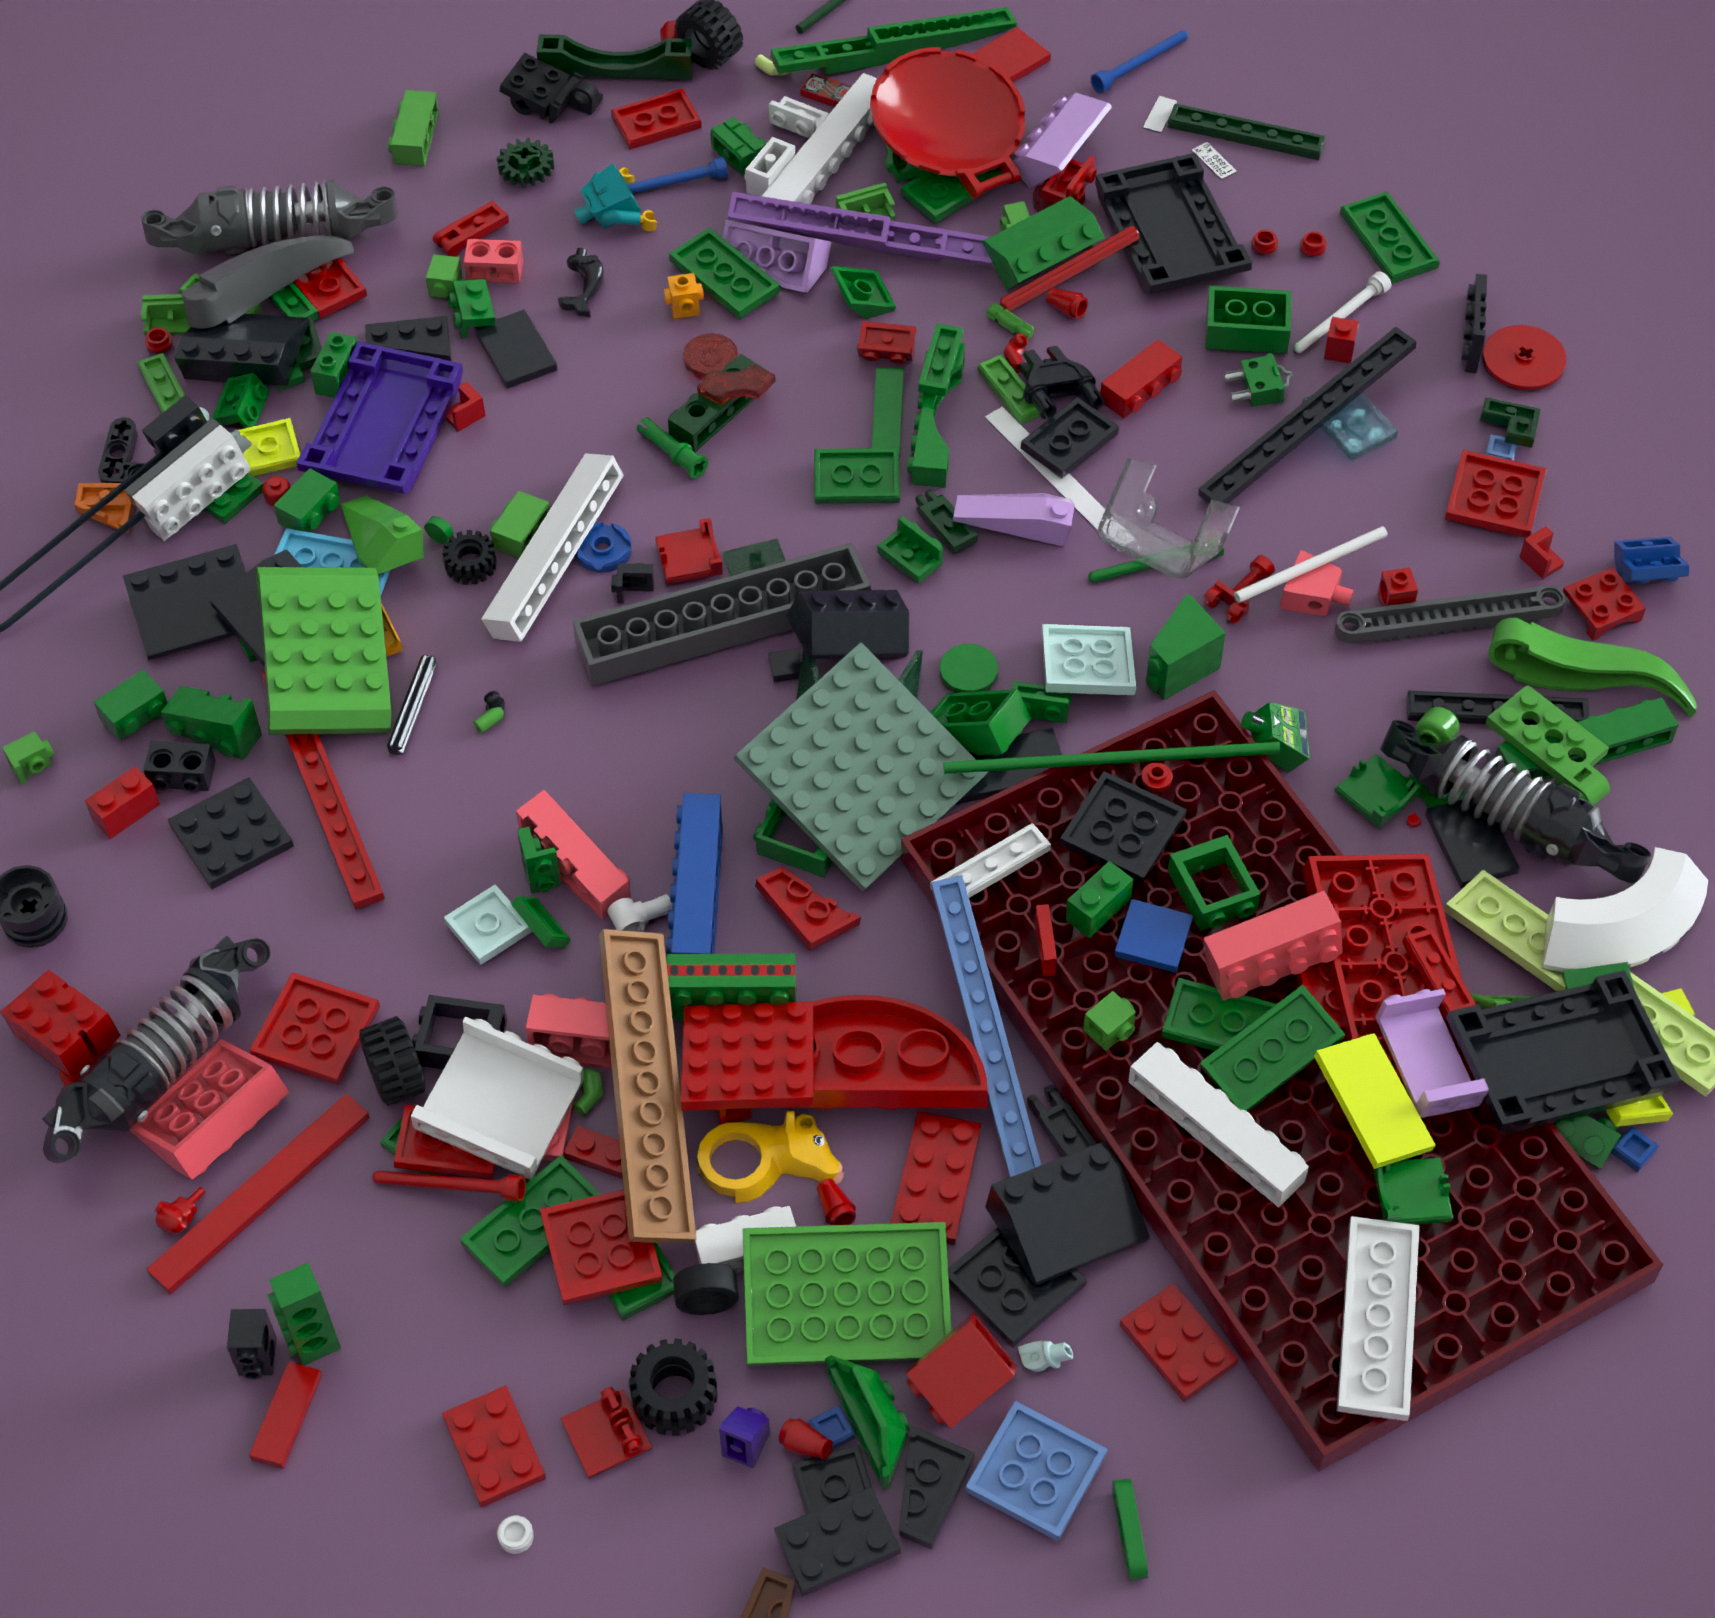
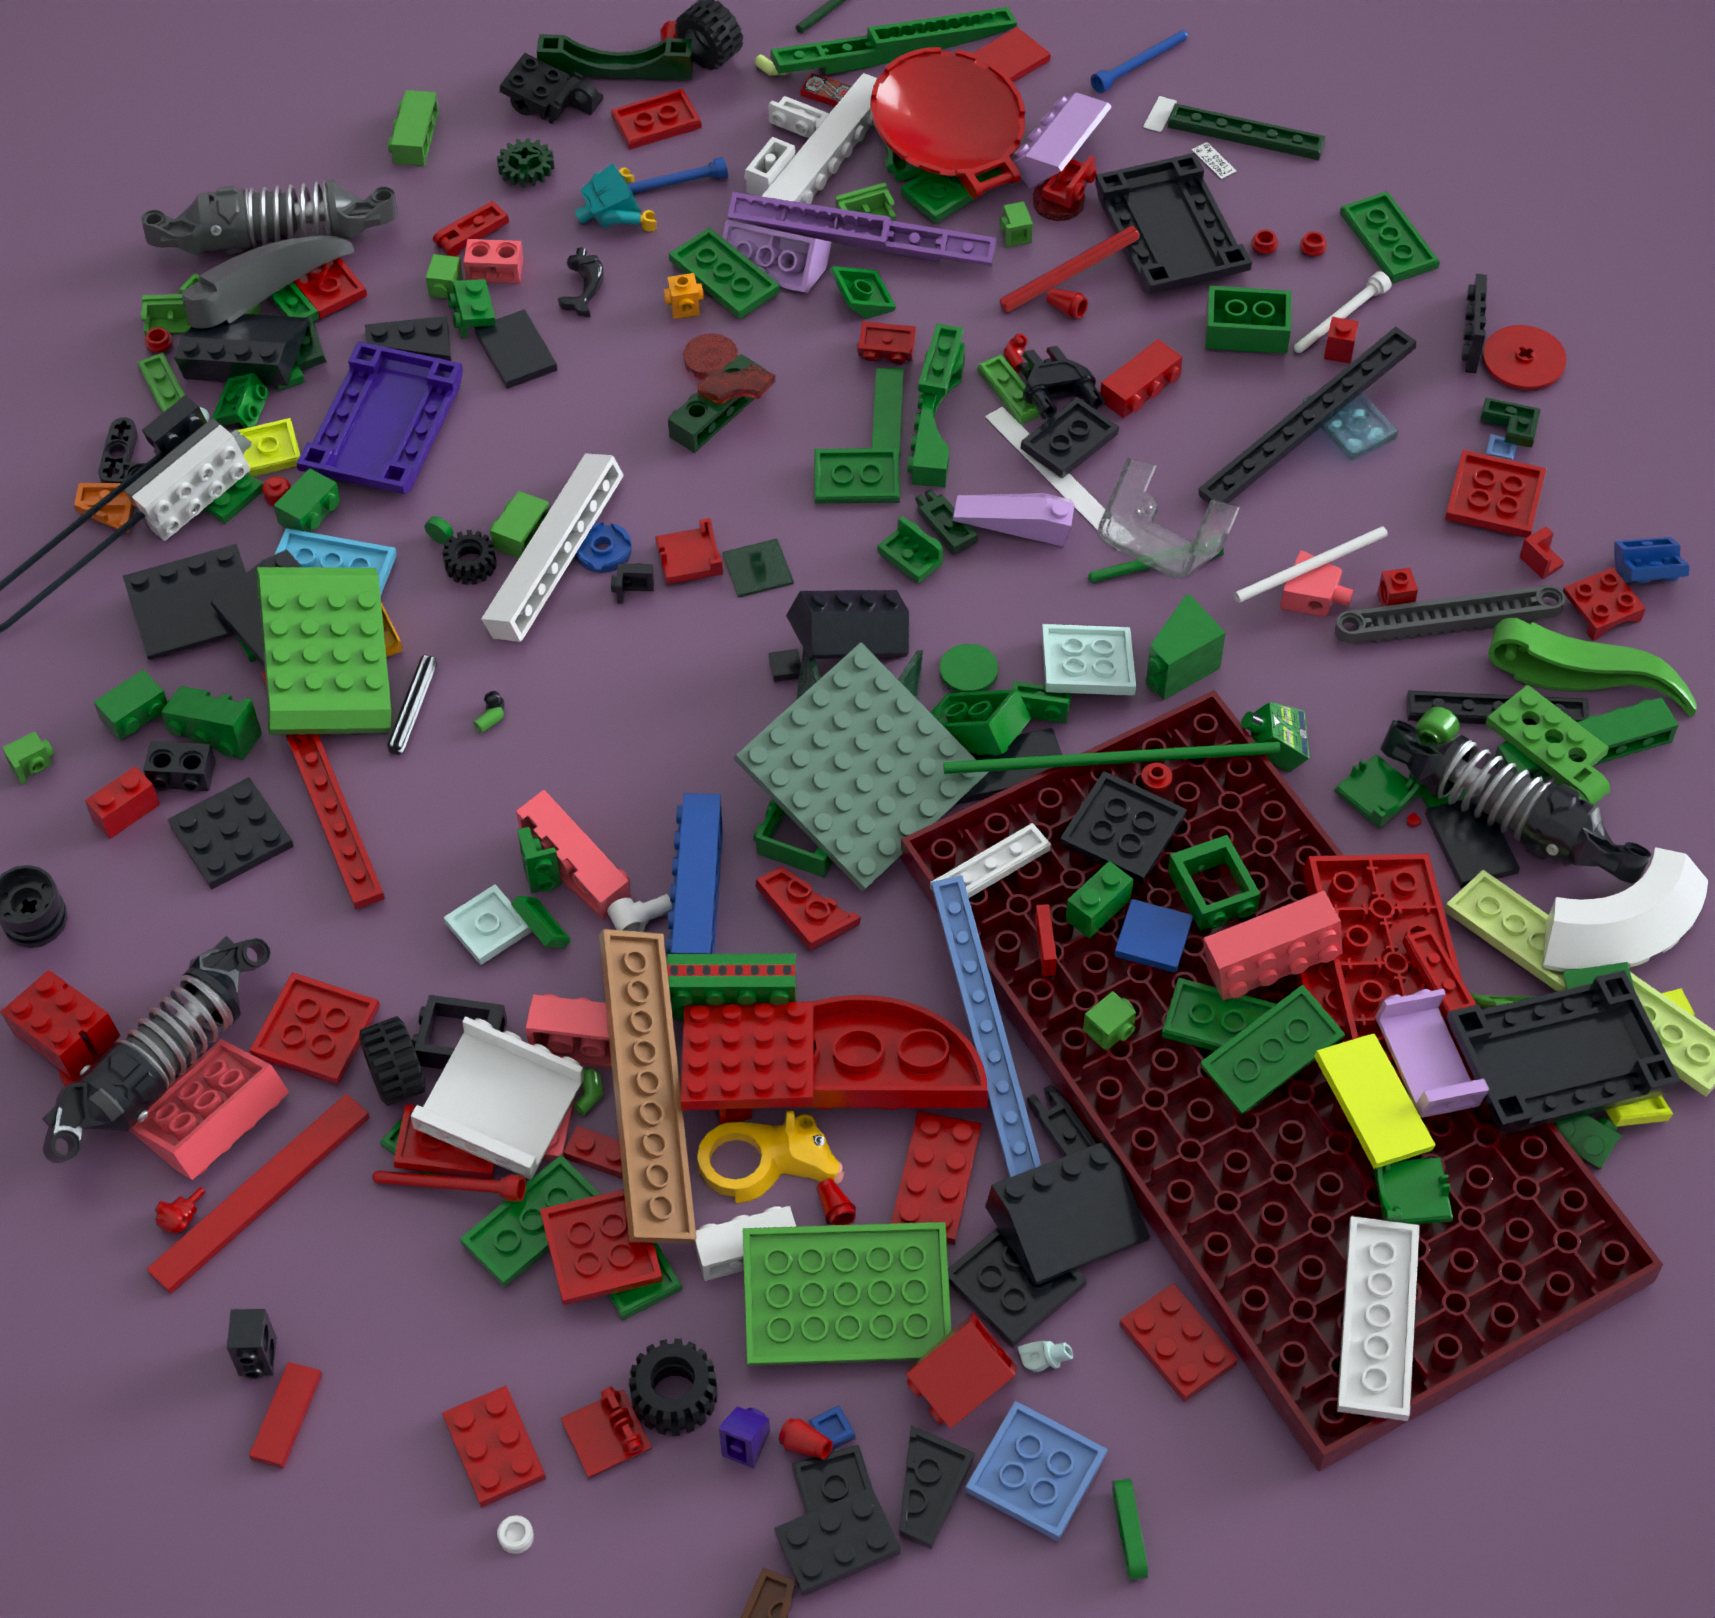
green brick [267,1262,341,1366] -> none
green brick [310,332,357,398] -> none
bright green wedge [341,495,424,574] -> none
red panel [445,381,486,432] -> none
dark grey brick [572,542,871,686] -> none
green pin [637,417,709,479] -> none
black tyre [673,1263,739,1315] -> none
green brick [710,117,766,176] -> none
green wedge [825,1355,910,1490] -> none
green slope [982,196,1105,290] -> none
bright green axle [987,303,1034,340] -> none
white brick [1129,1042,1309,1208] -> none
red bar [1203,555,1275,624] -> none
green piece [1223,353,1293,407] -> none
blue tile [1611,1126,1659,1172] -> none

